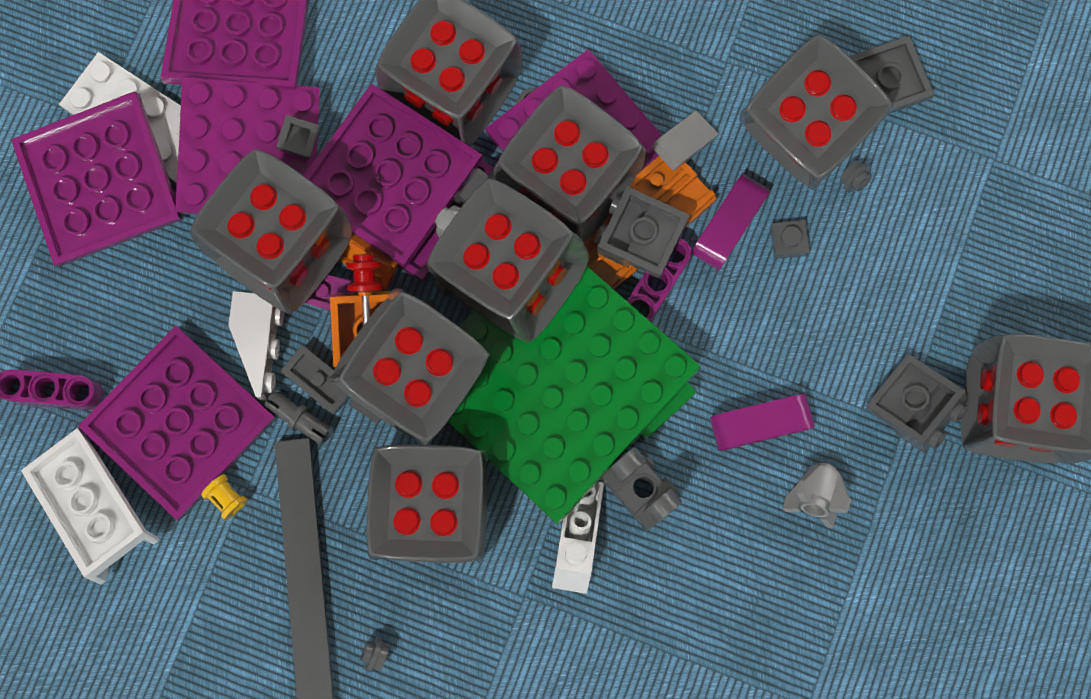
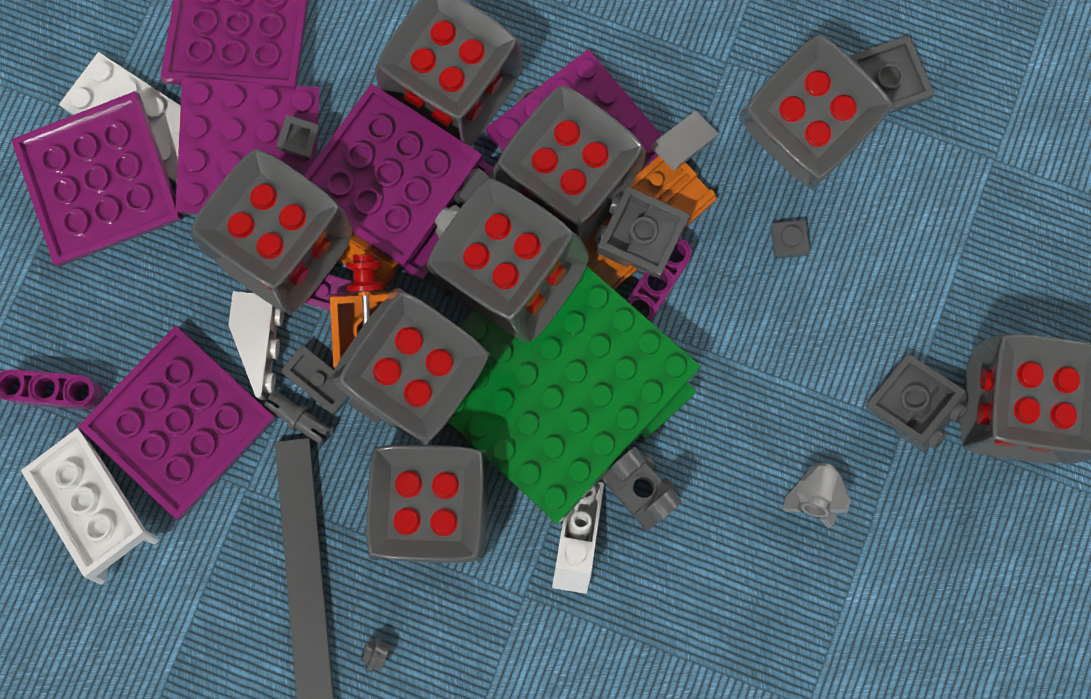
yellow bush [201,474,248,521] -> none
magenta beam [691,173,771,271] -> none
magenta beam [710,394,815,451] -> none
dark grey plate [840,161,871,193] -> none

